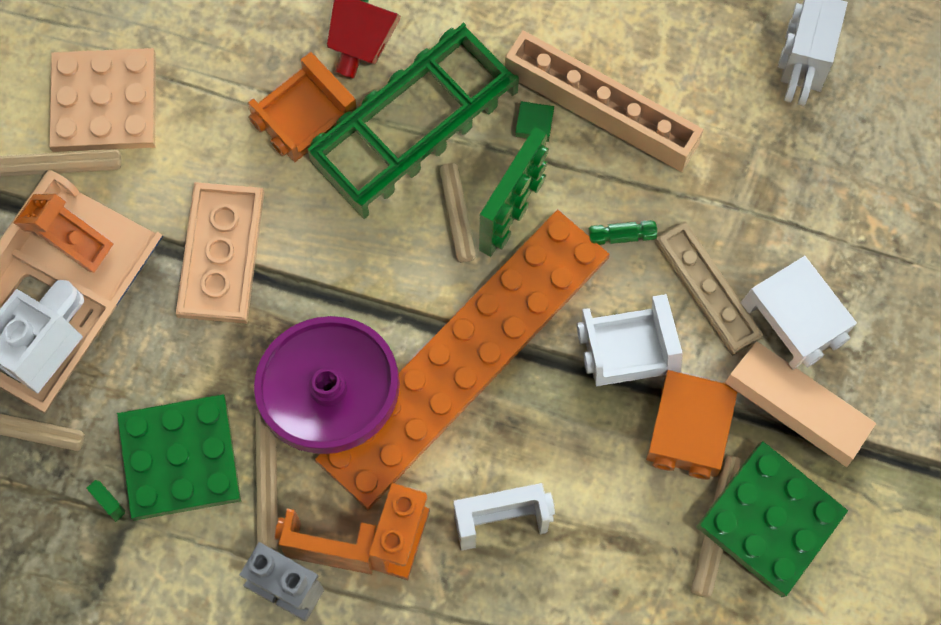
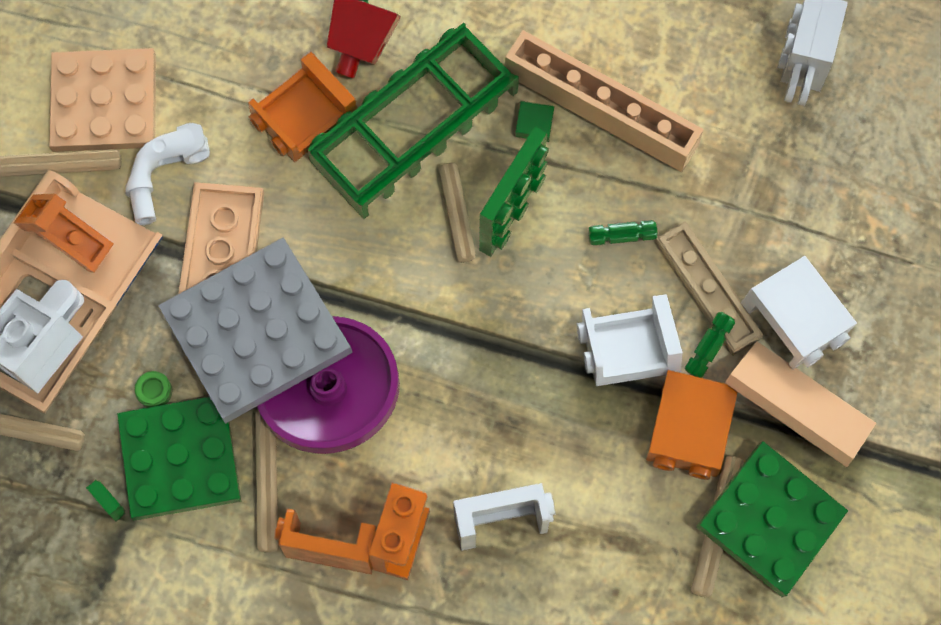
light grey hips [239,542,324,622] -> none
orange plate [315,209,610,510] -> none
none -> white piece [125,123,210,225]
none -> bright green tile [135,371,172,408]
none -> light grey plate [158,237,353,424]
none -> green axle [685,312,735,378]

